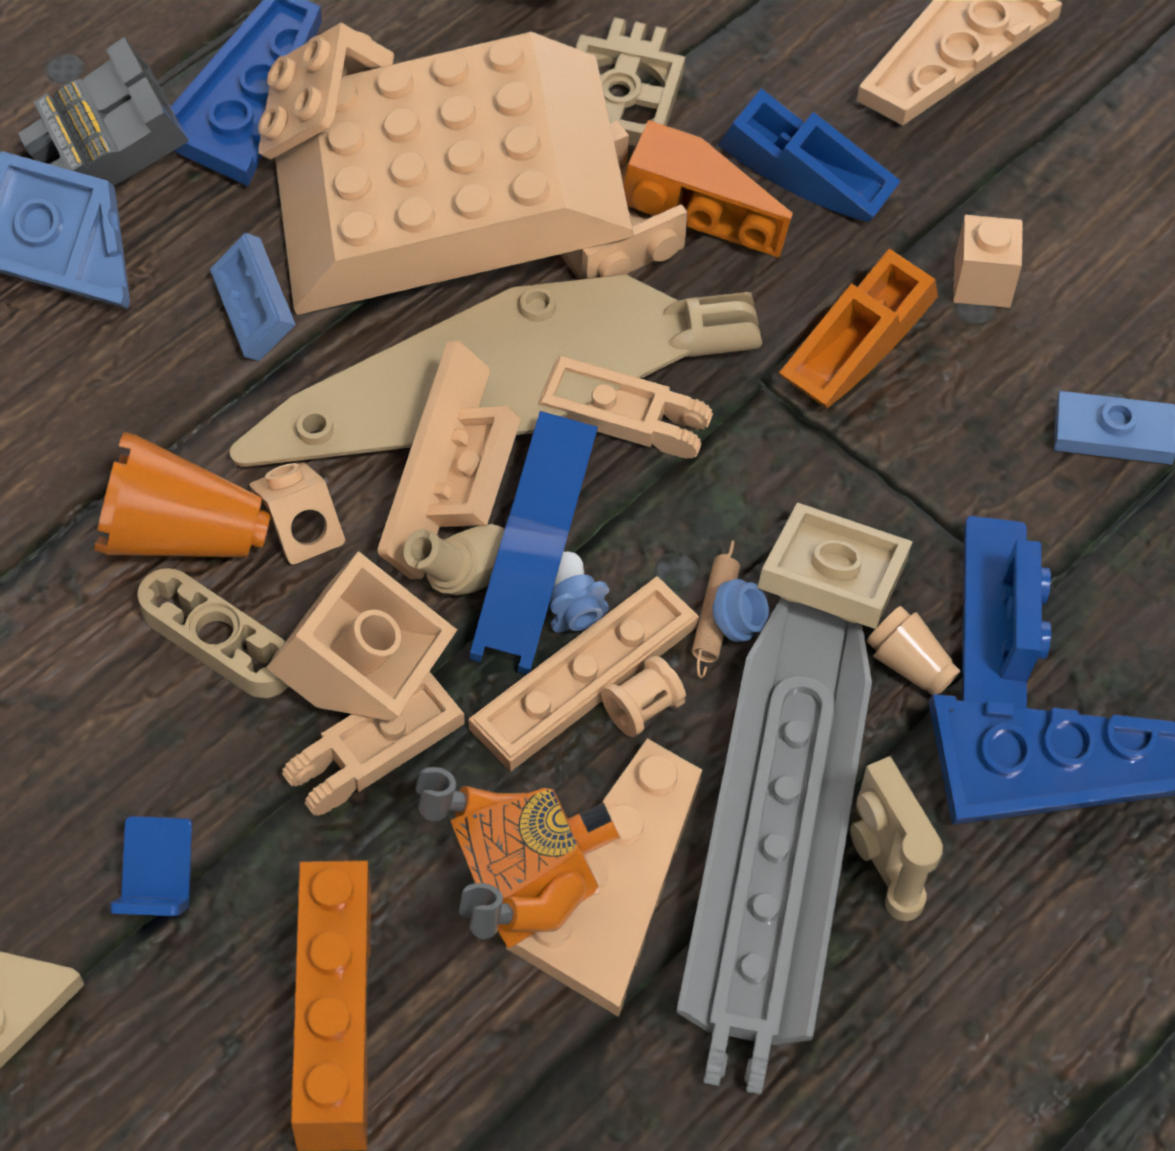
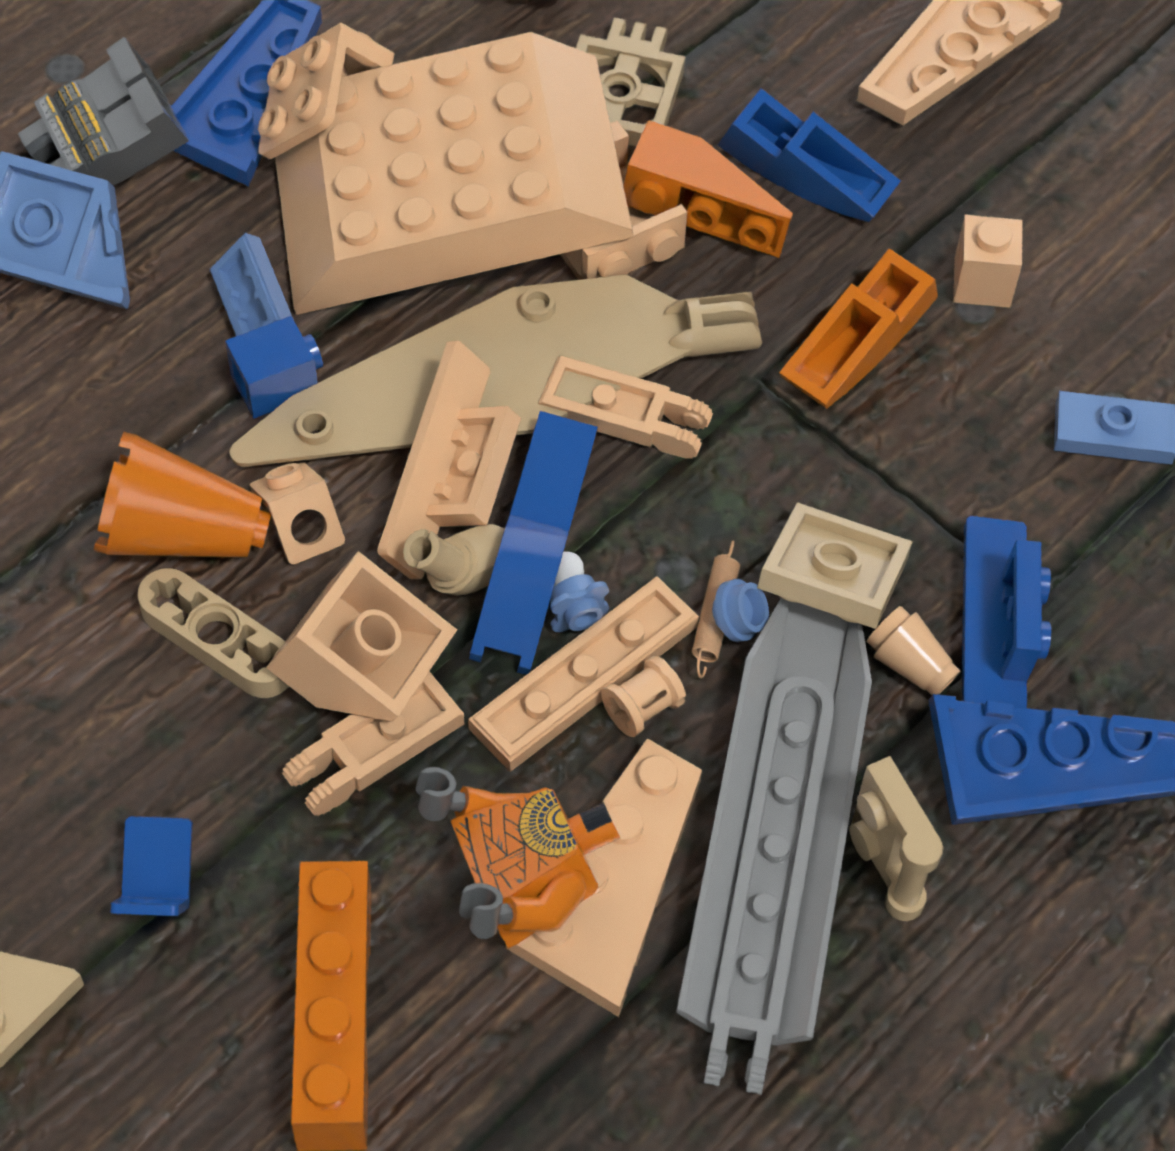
none -> blue brick [225,316,323,419]

